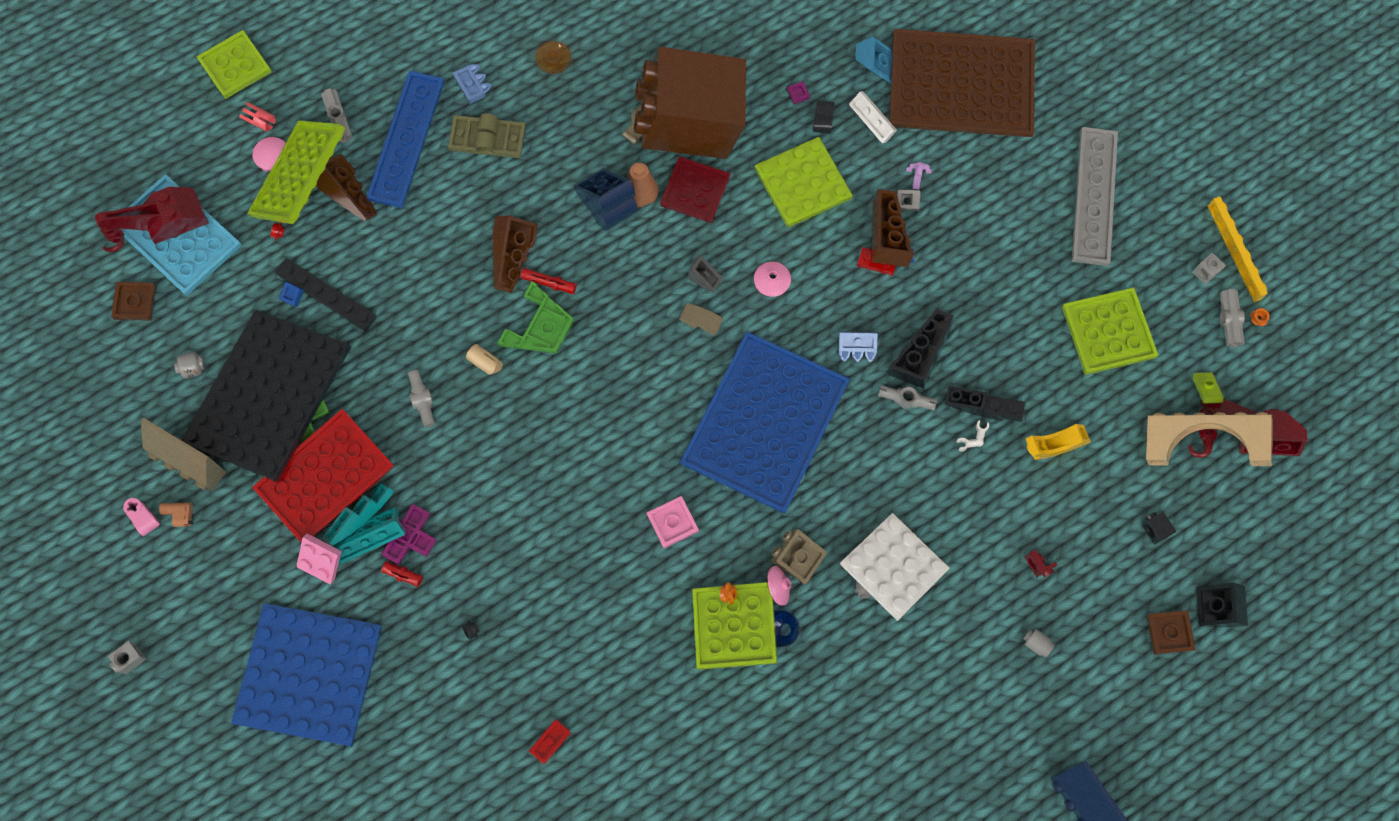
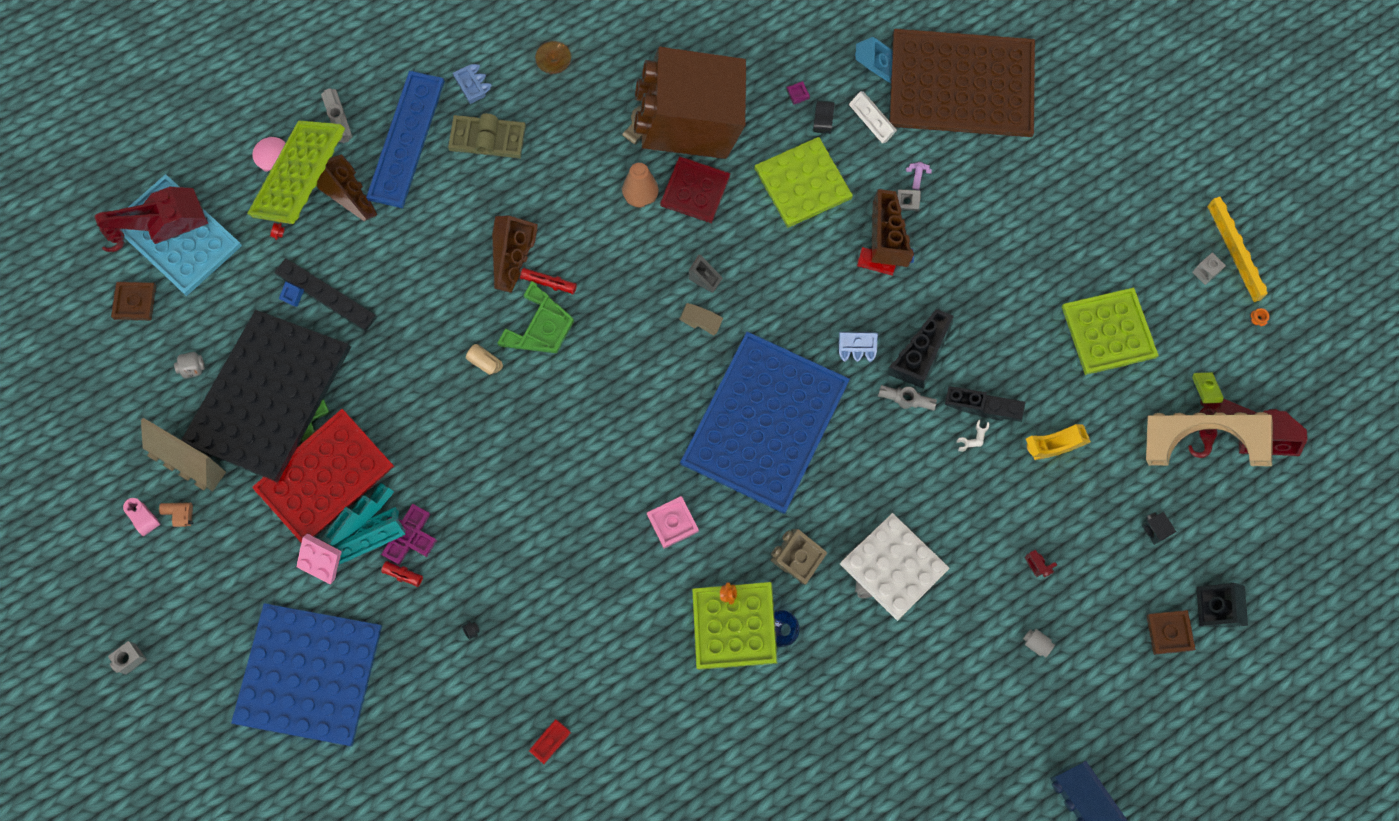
lime plate [196,30,272,99] -> none
coral arm [239,102,276,131] -> none
light grey pin [408,370,435,428] -> none
dark blue brick [573,168,638,231] -> none
bright pink dish [754,262,791,297] -> none
bright pink dish [768,566,791,606] -> none
light grey plate [1071,127,1118,266] -> none
light grey piece [1220,289,1245,347] -> none

